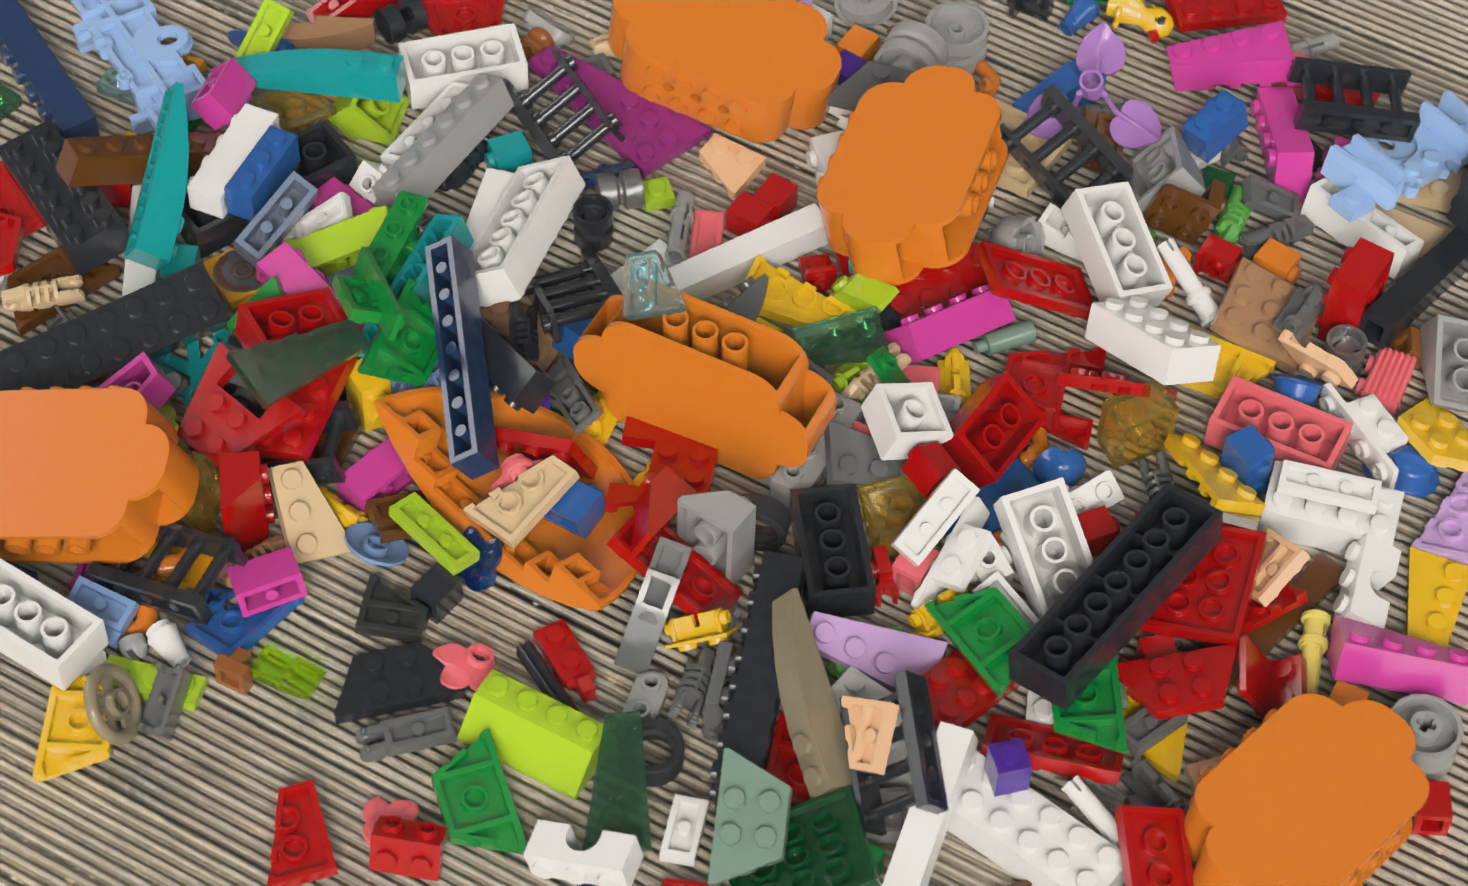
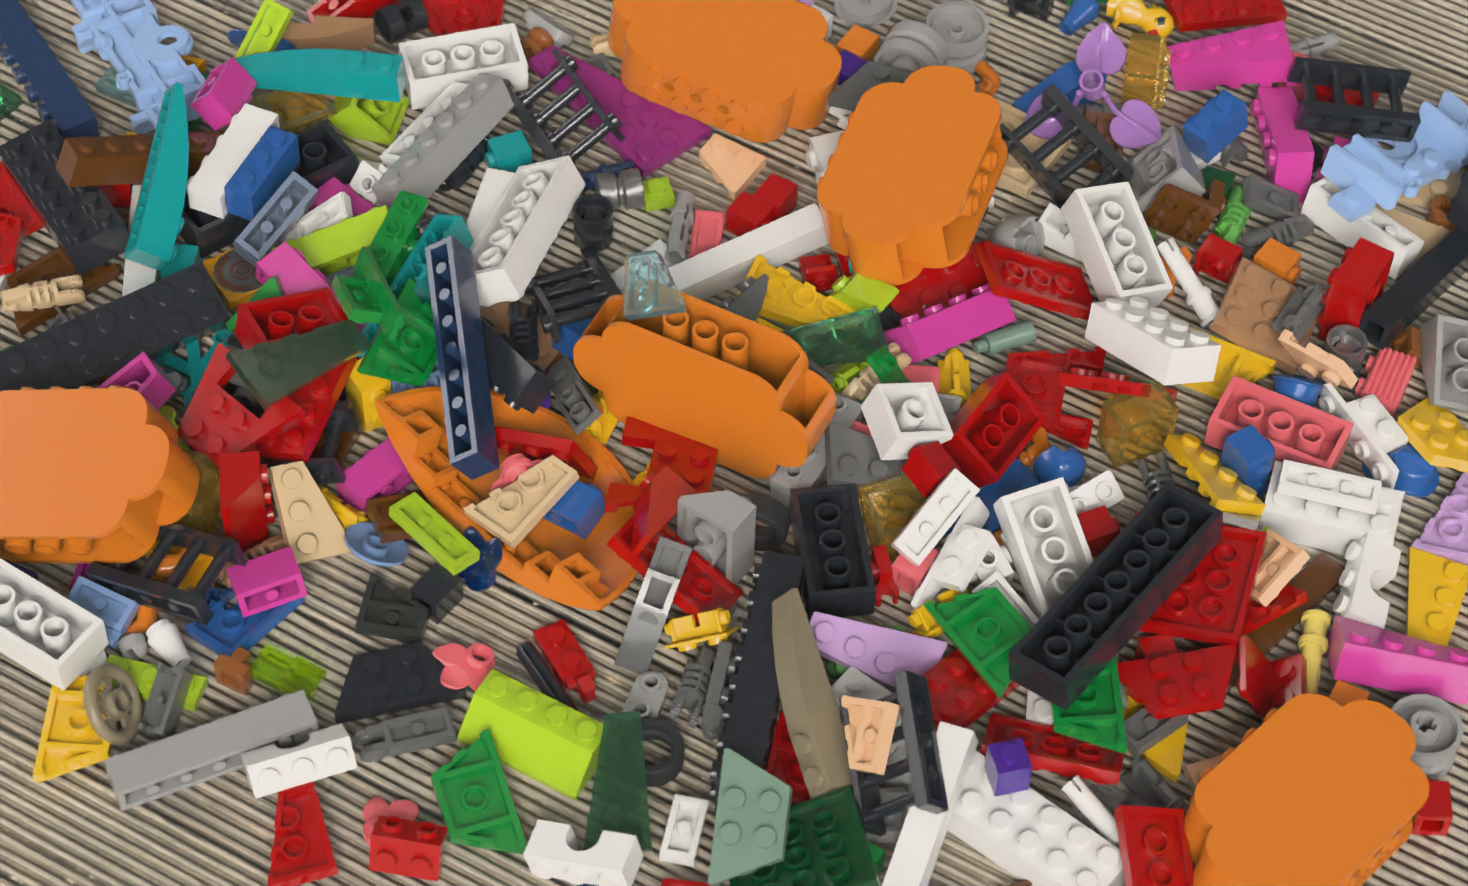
none -> light grey brick [104,690,319,812]
none -> white arch [241,723,357,799]
none -> clear yellow brick [1121,32,1171,114]
none -> dark orange wheel [1426,196,1456,231]

